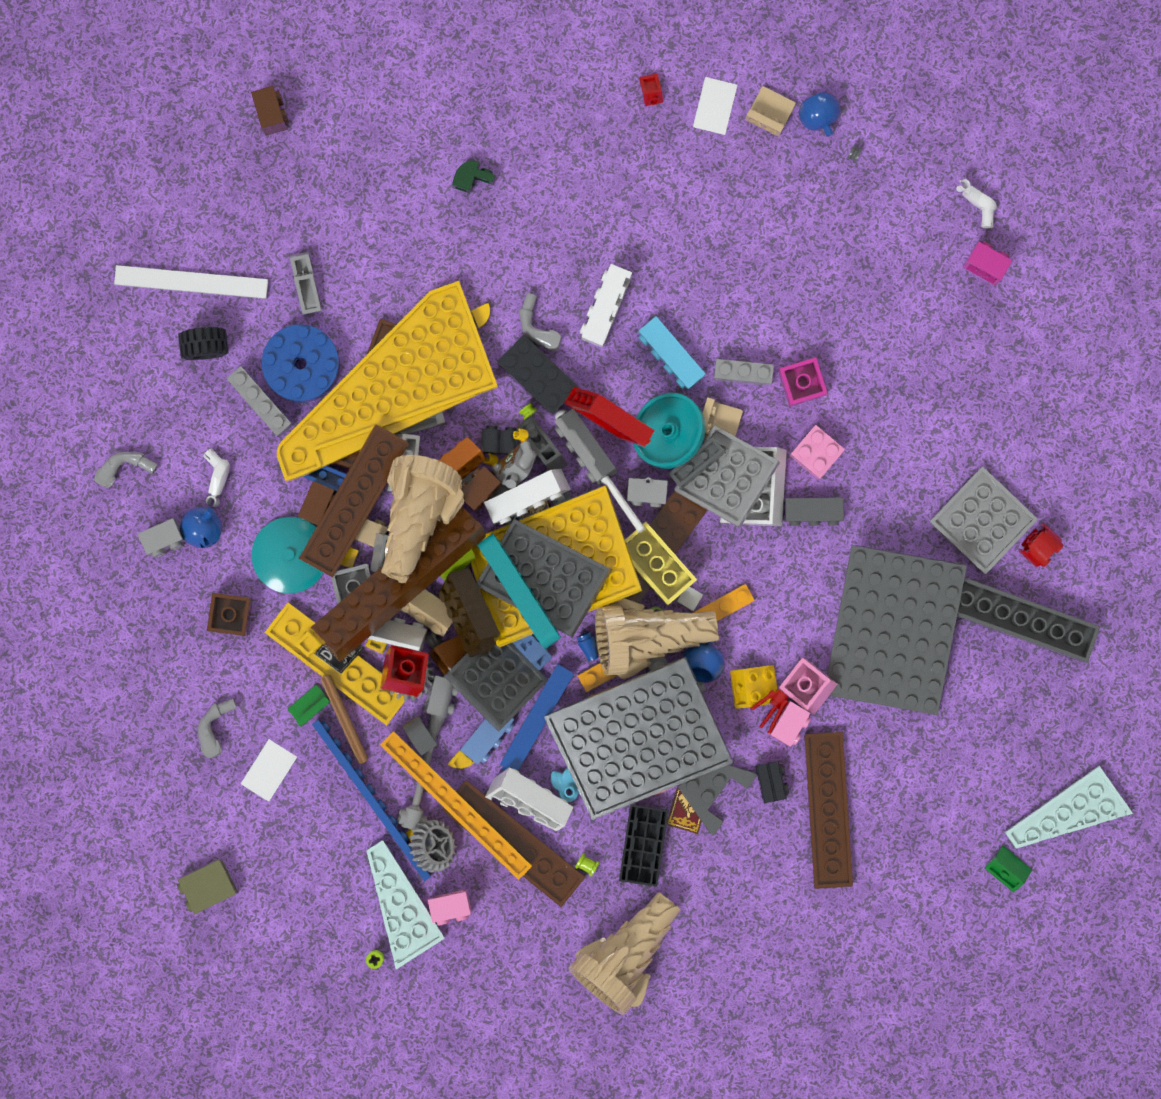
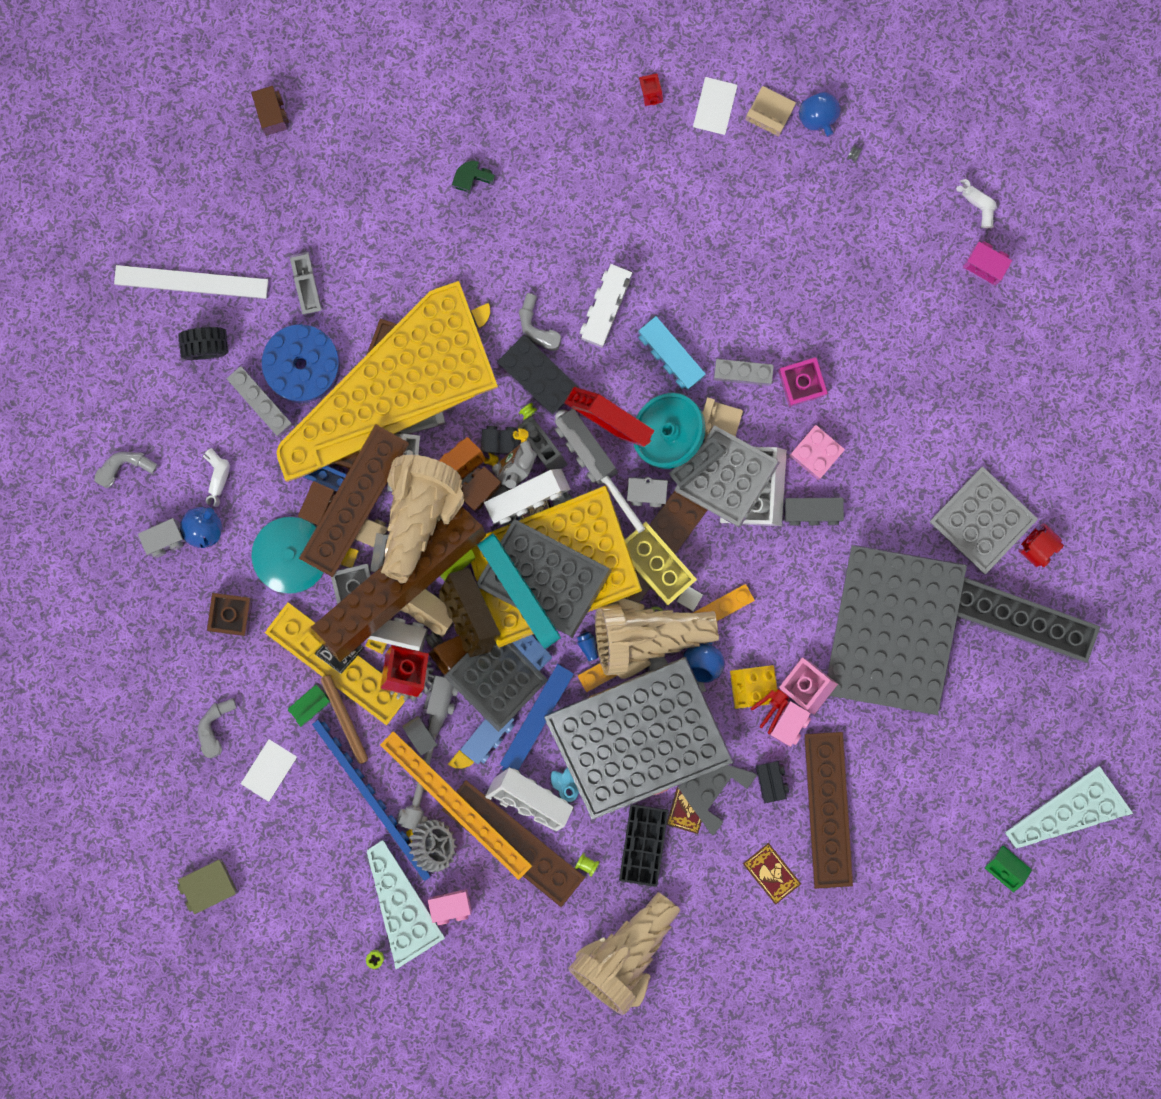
none -> sticker [743,843,801,905]

